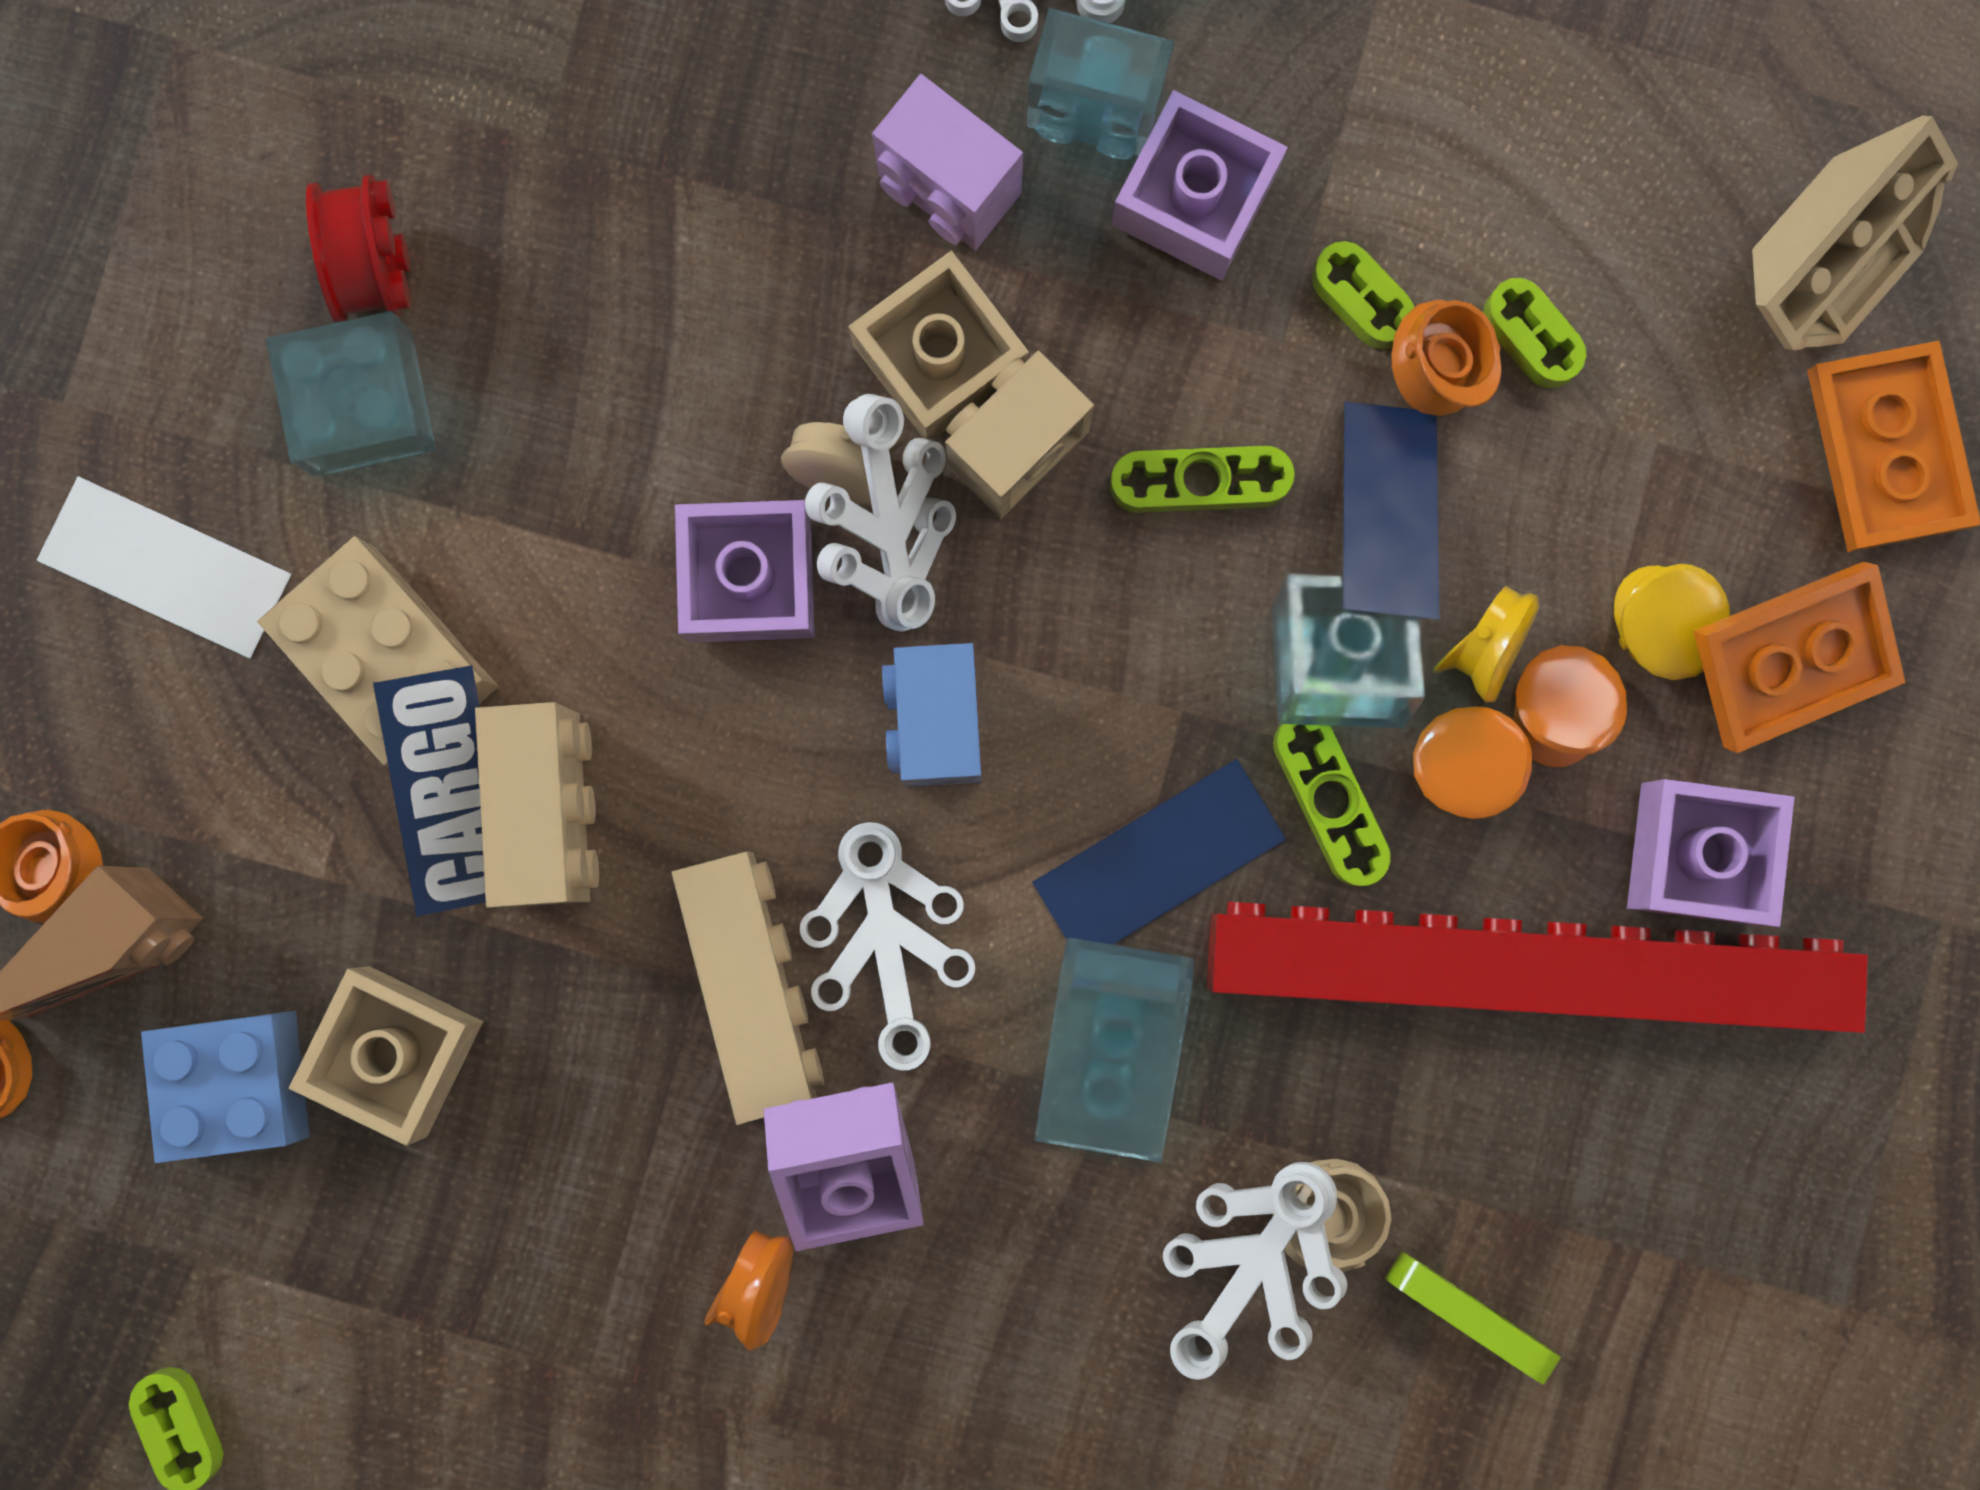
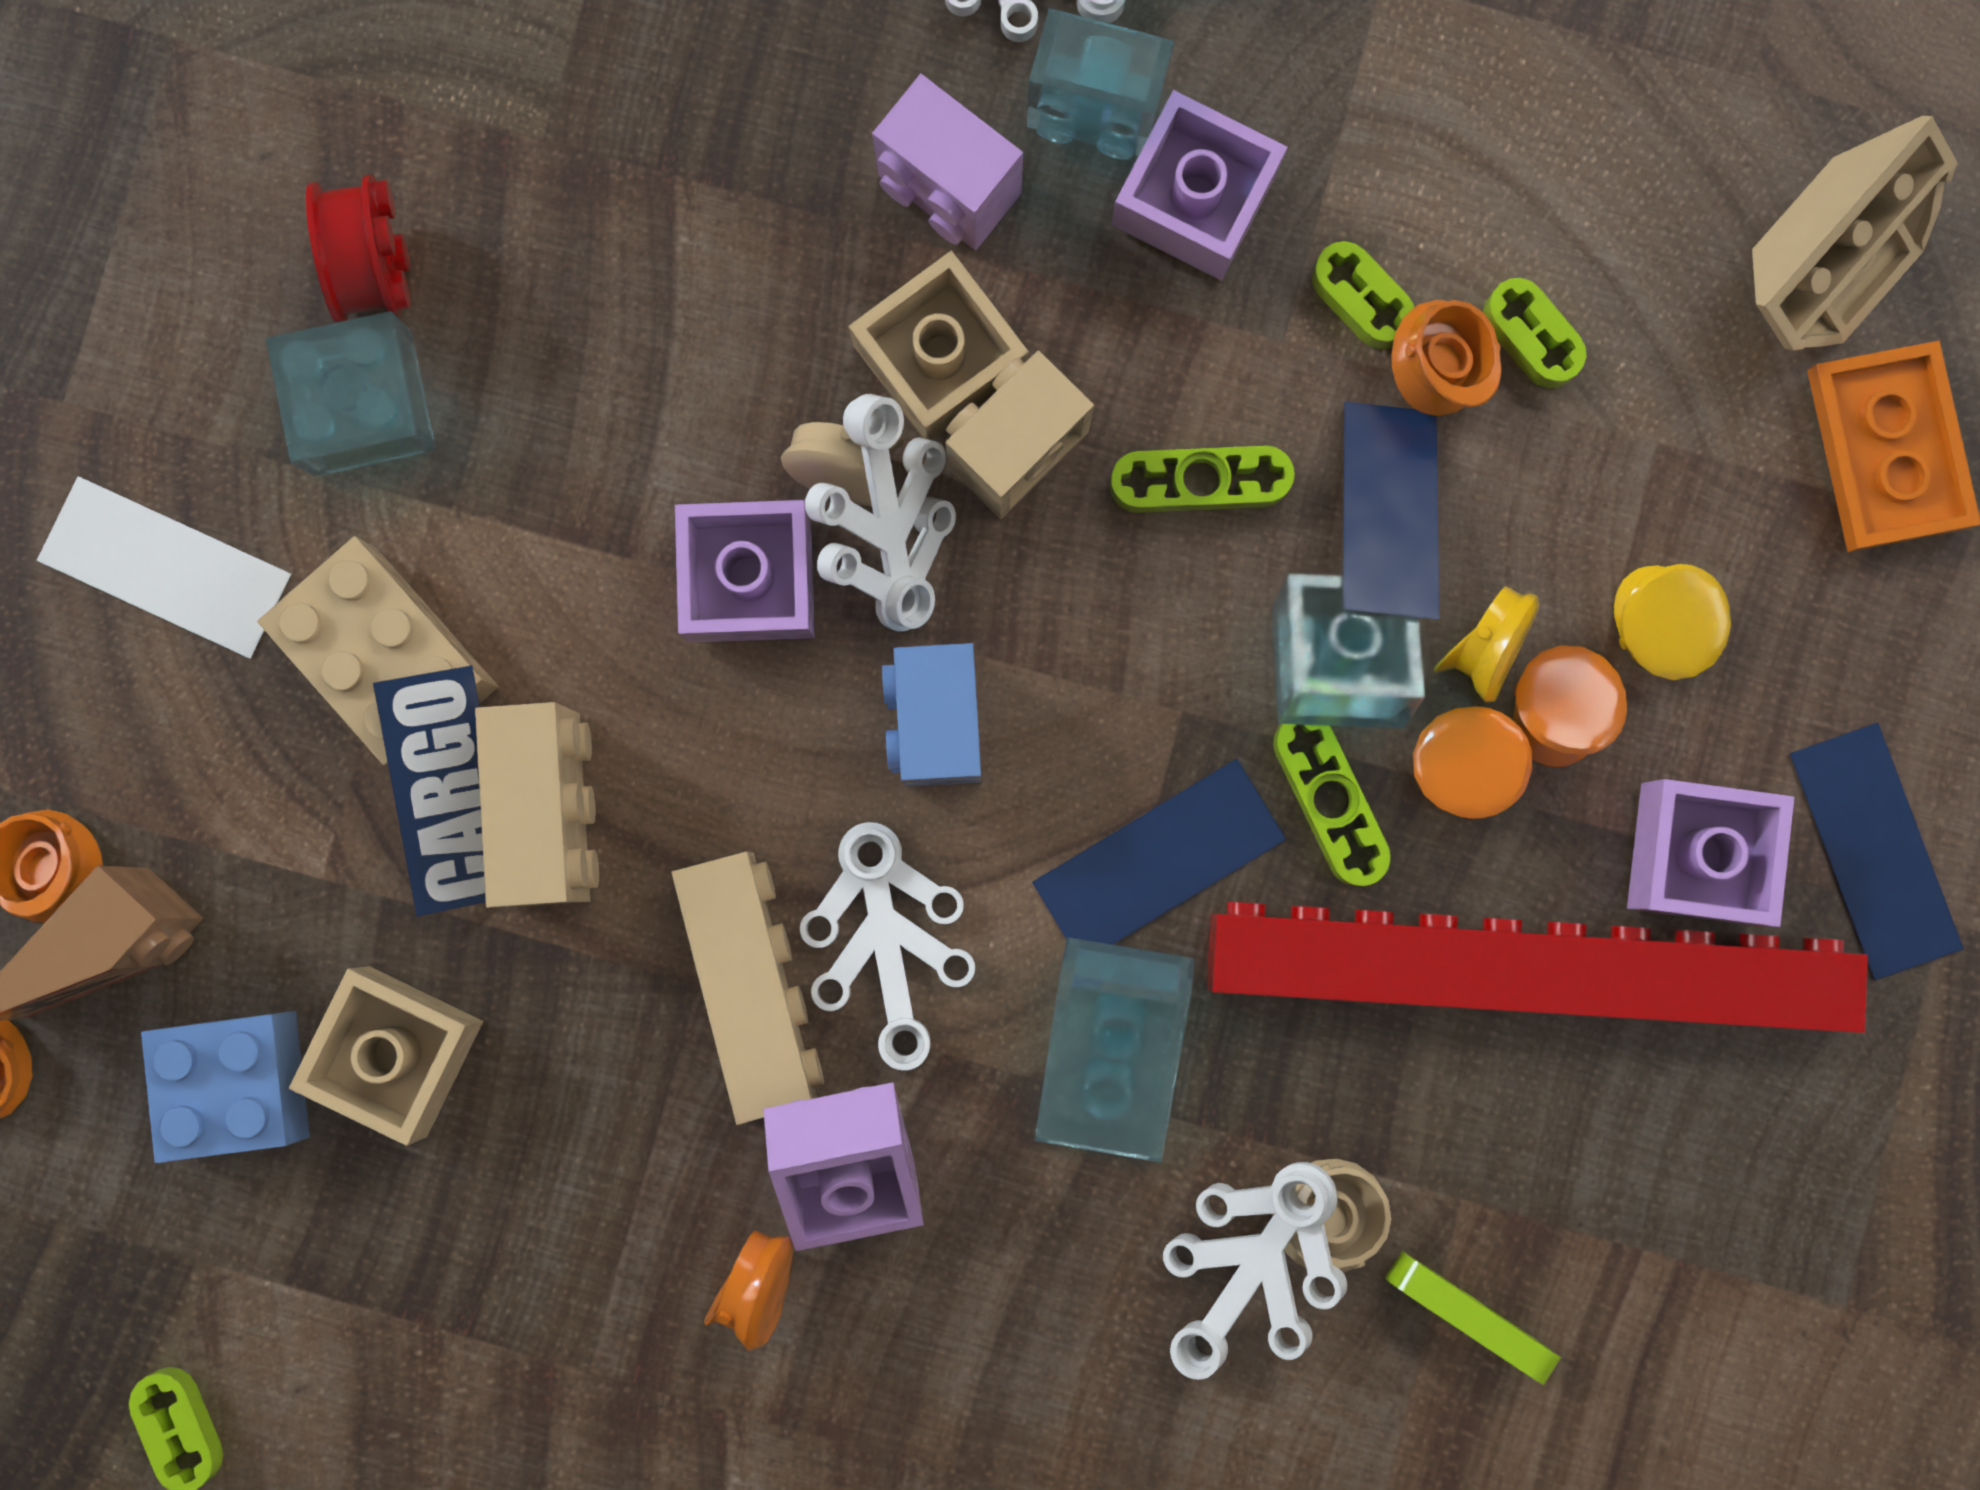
orange plate [1693,562,1906,753] -> none
none -> dark blue sticker [1789,723,1964,981]

